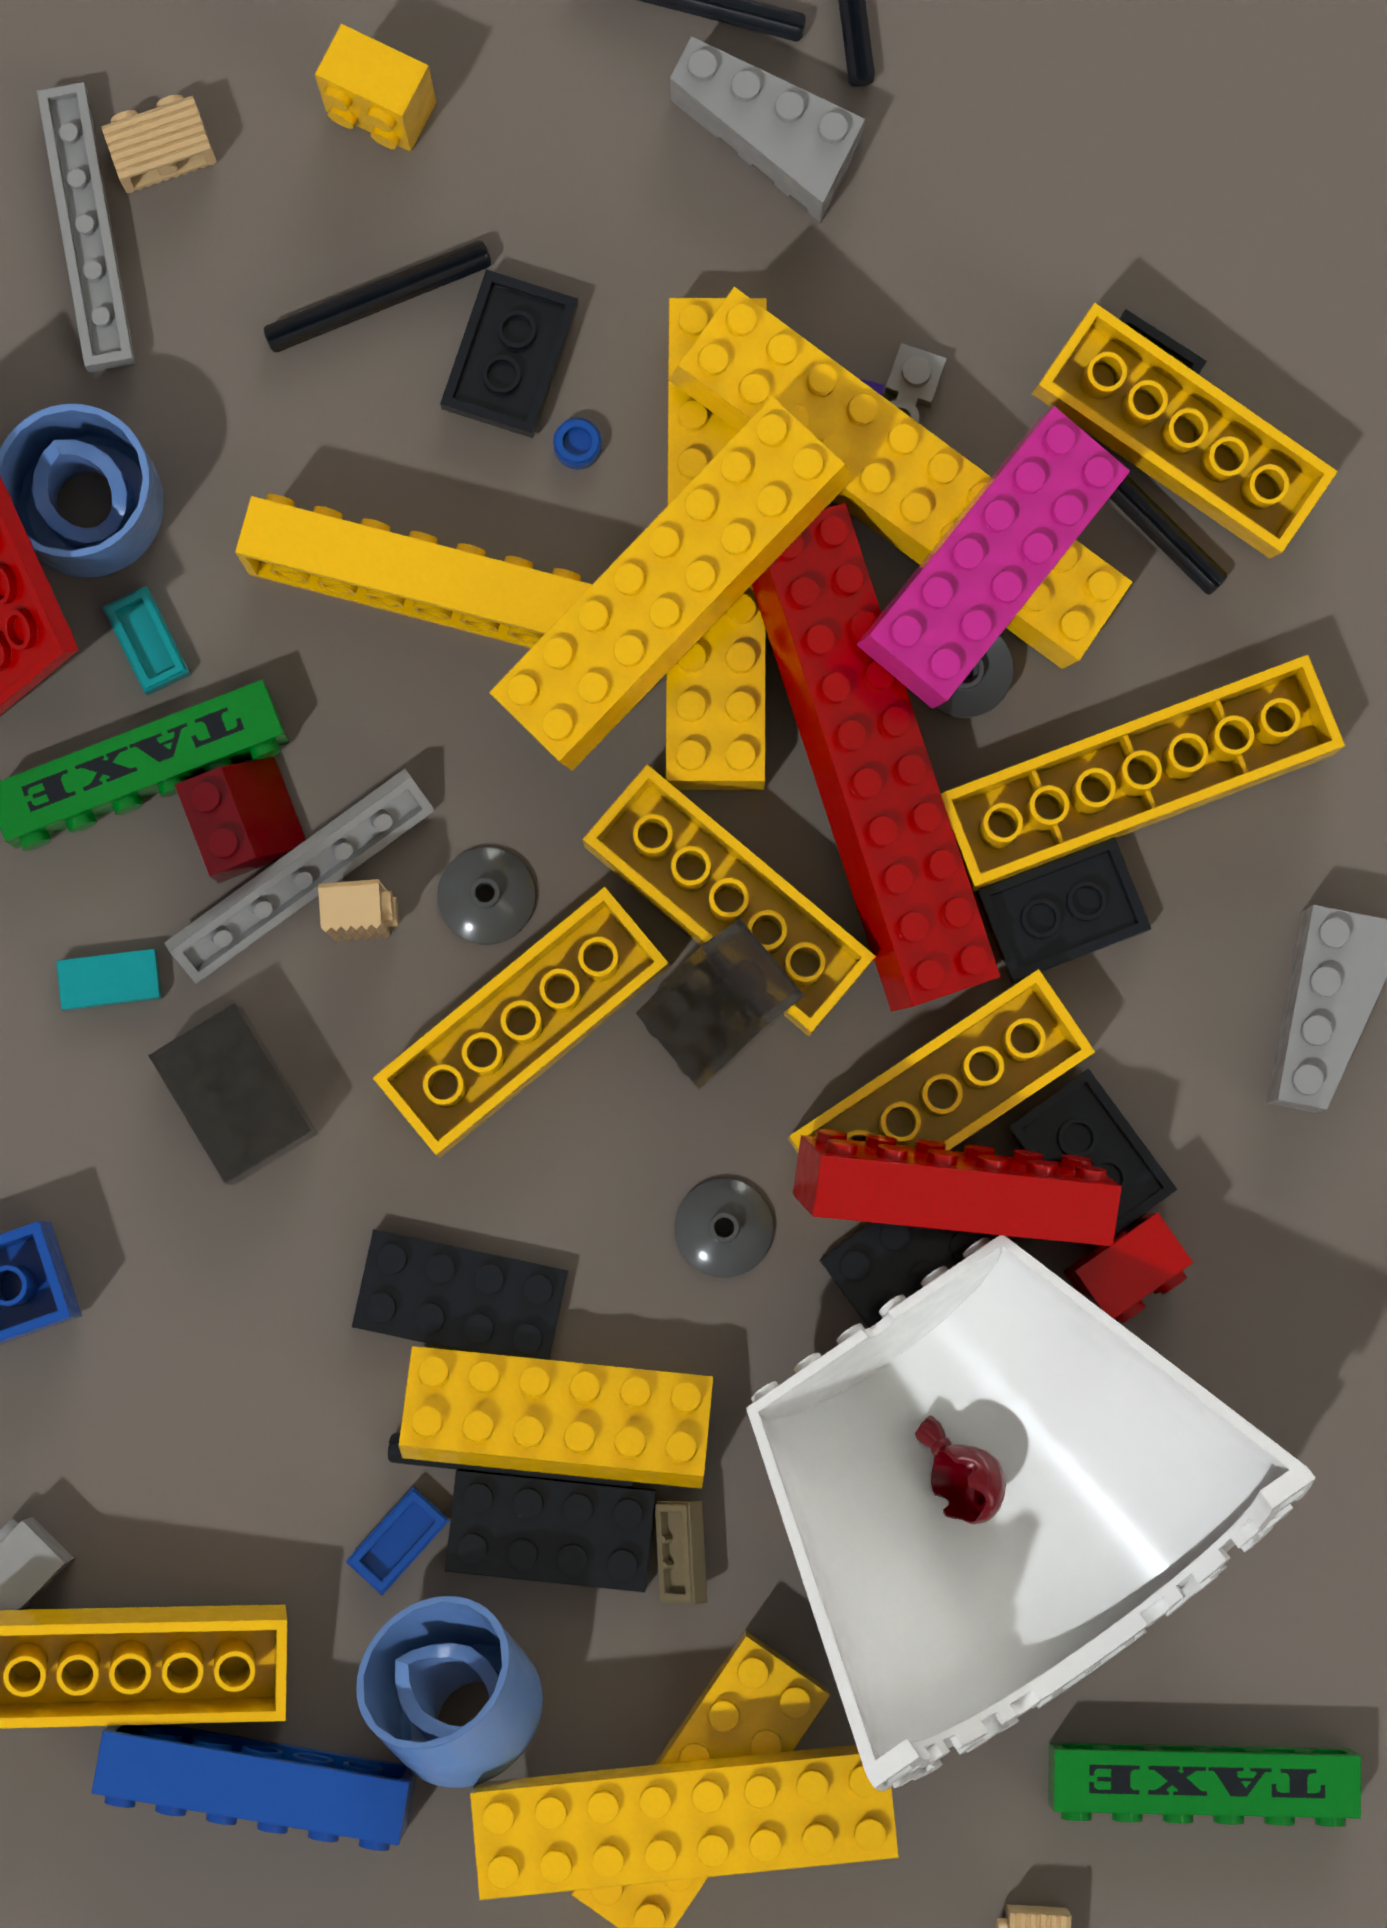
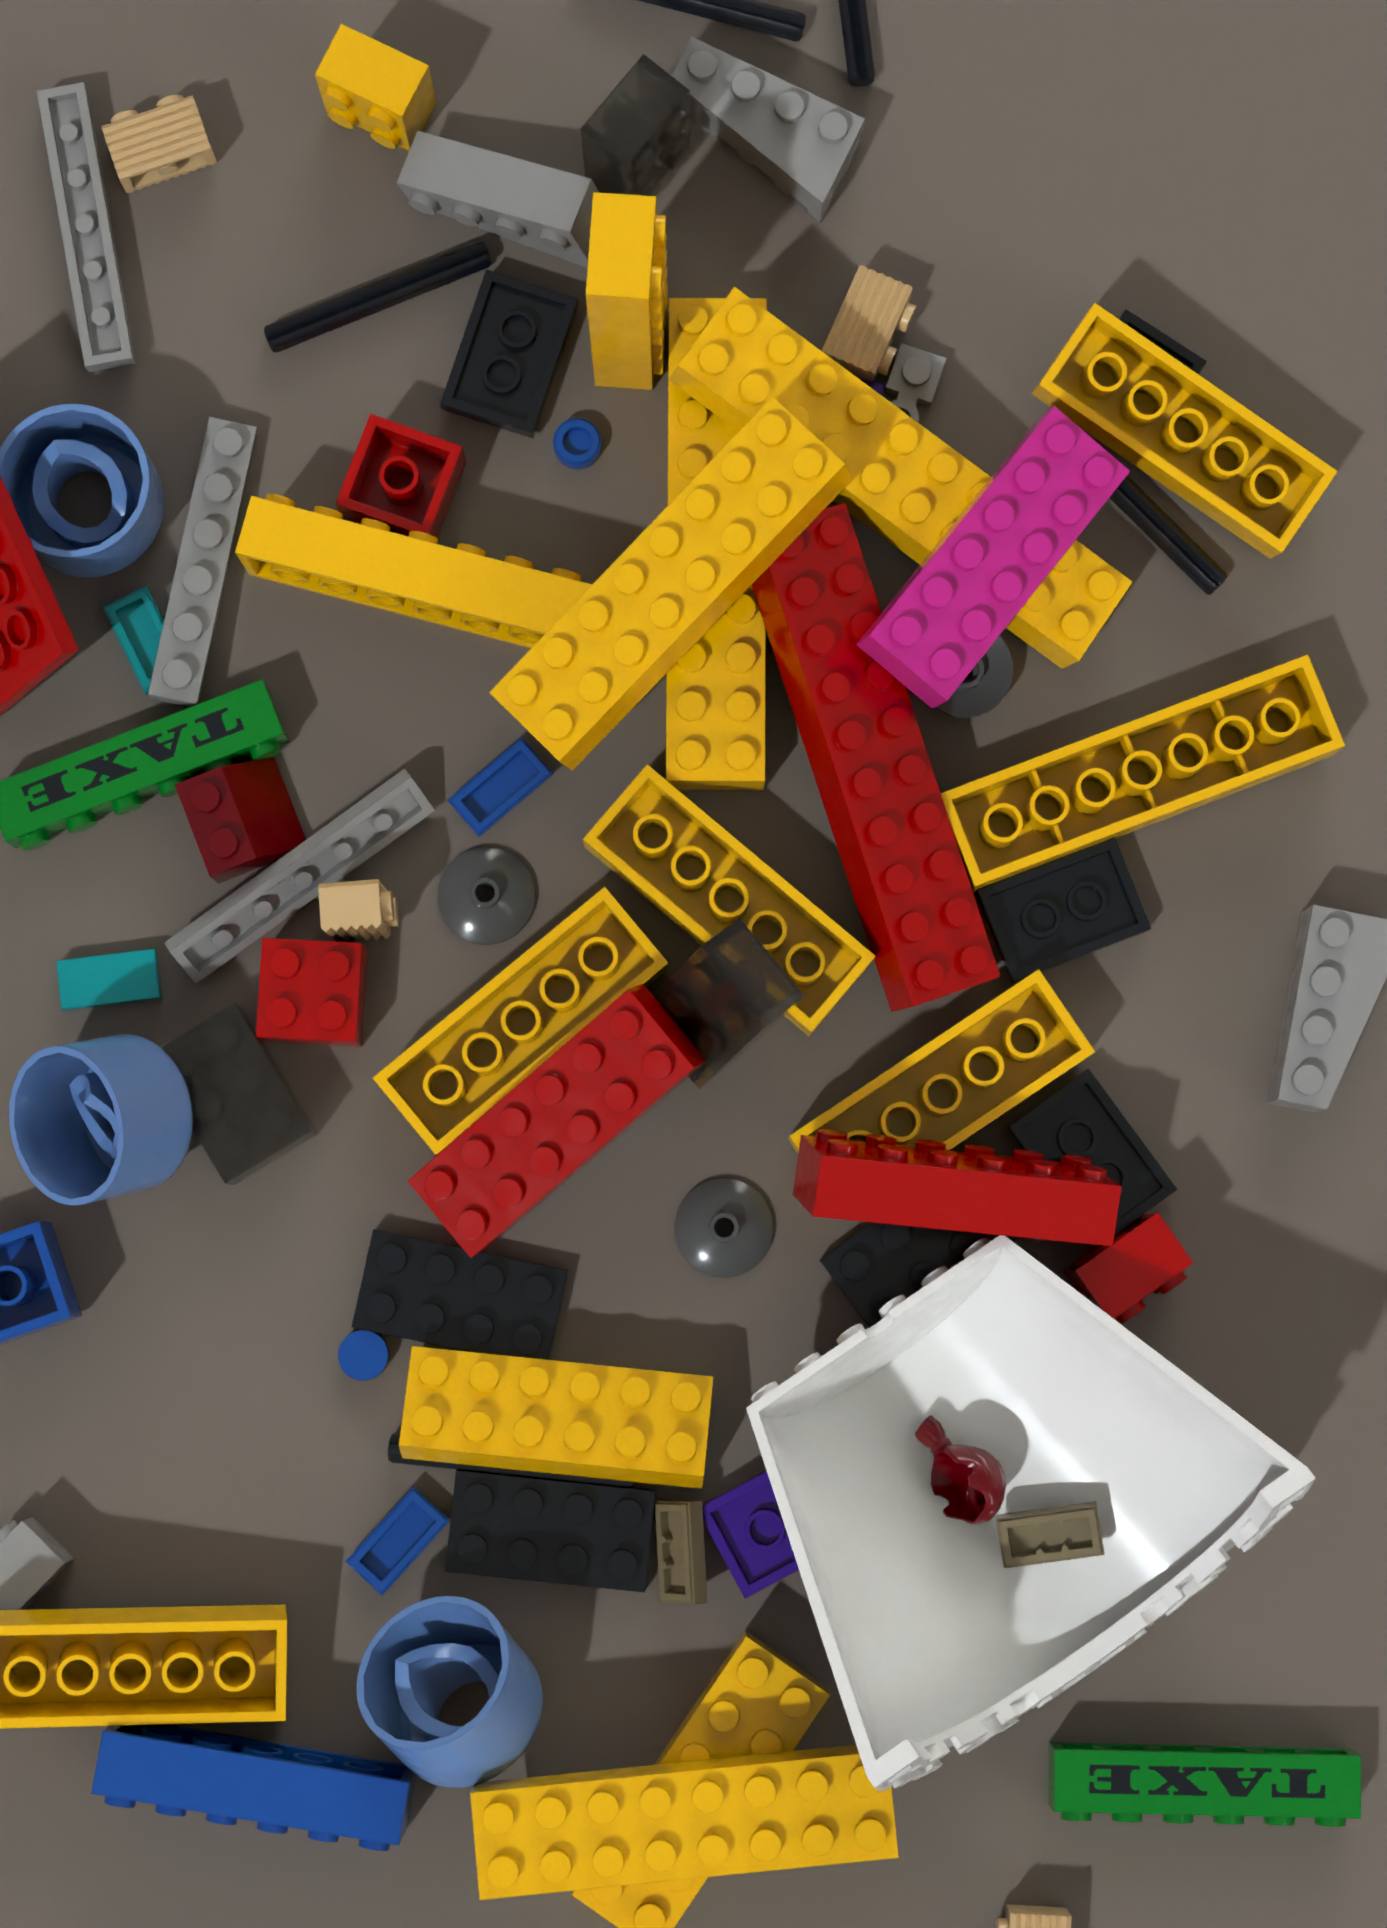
none -> medium blue piece [9,1034,193,1206]
none -> light grey plate [148,417,257,707]
none -> red brick [256,938,368,1047]
none -> red brick [335,413,466,538]
none -> blue tile [338,1330,390,1381]
none -> light grey wedge [397,130,600,268]
none -> red brick [408,984,707,1258]
none -> blue tile [447,737,554,837]
none -> clear smoke brick [581,54,692,196]
none -> yellow brick [585,192,668,390]
none -> dark purple plate [702,1471,799,1599]
none -> tan brick [822,265,917,382]
none -> dark tan plate [996,1501,1105,1568]

